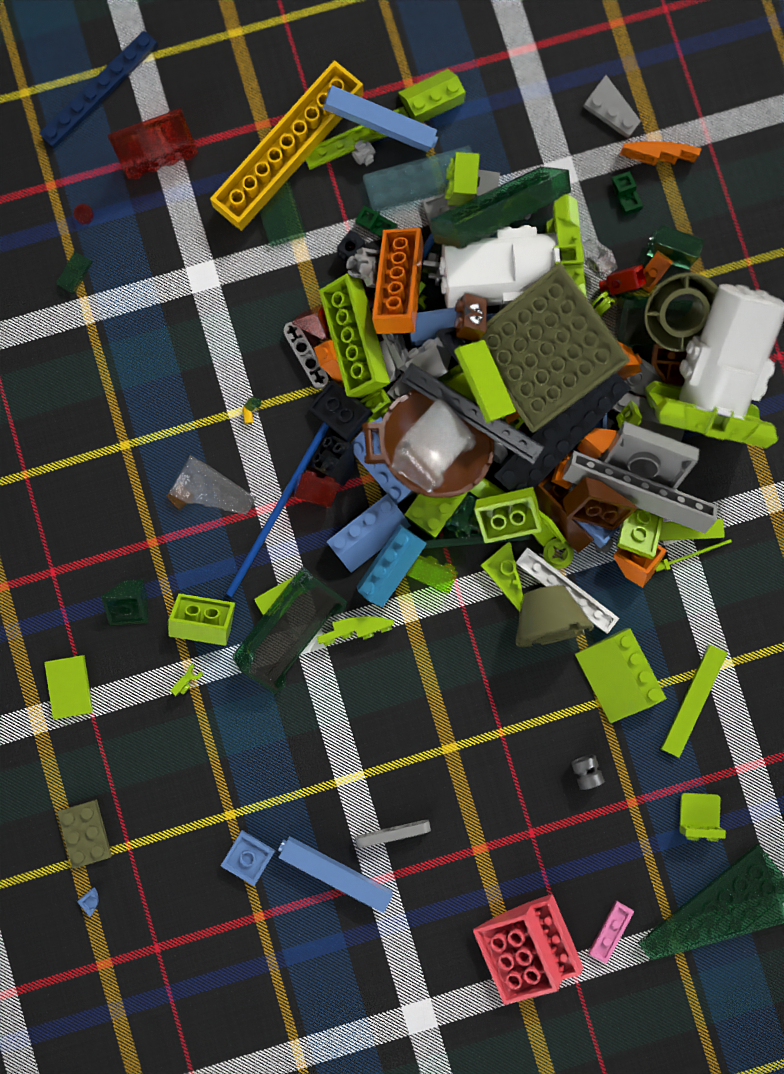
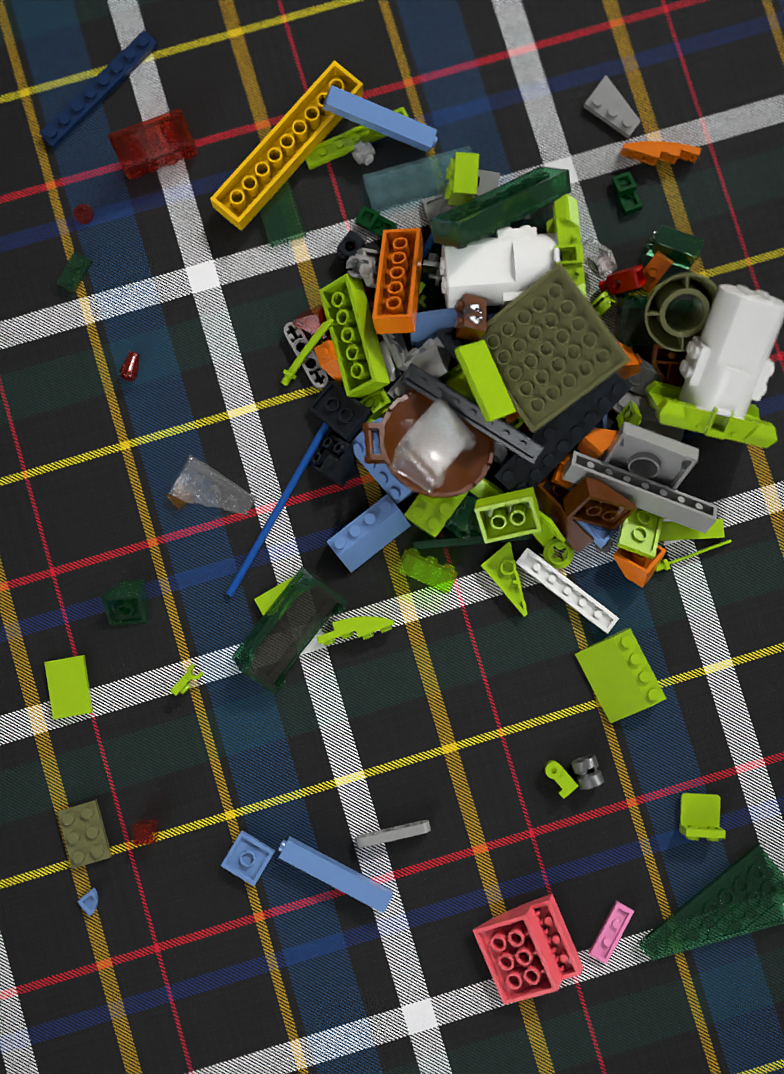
lime slope [168,594,235,646] -> none
arm [243,397,261,424] -> none
clear red slope [292,471,340,508] -> none
dark azure slope [356,524,427,607] -> none
lime slope [398,69,466,123] -> none
olive cone [516,585,594,647] -> none
lime tile [660,644,728,758] -> none
none -> clear red cone [119,351,140,381]
none -> clear red brick [132,819,158,845]
none -> lime sword [281,319,335,386]
none -> lime leg [544,760,578,799]

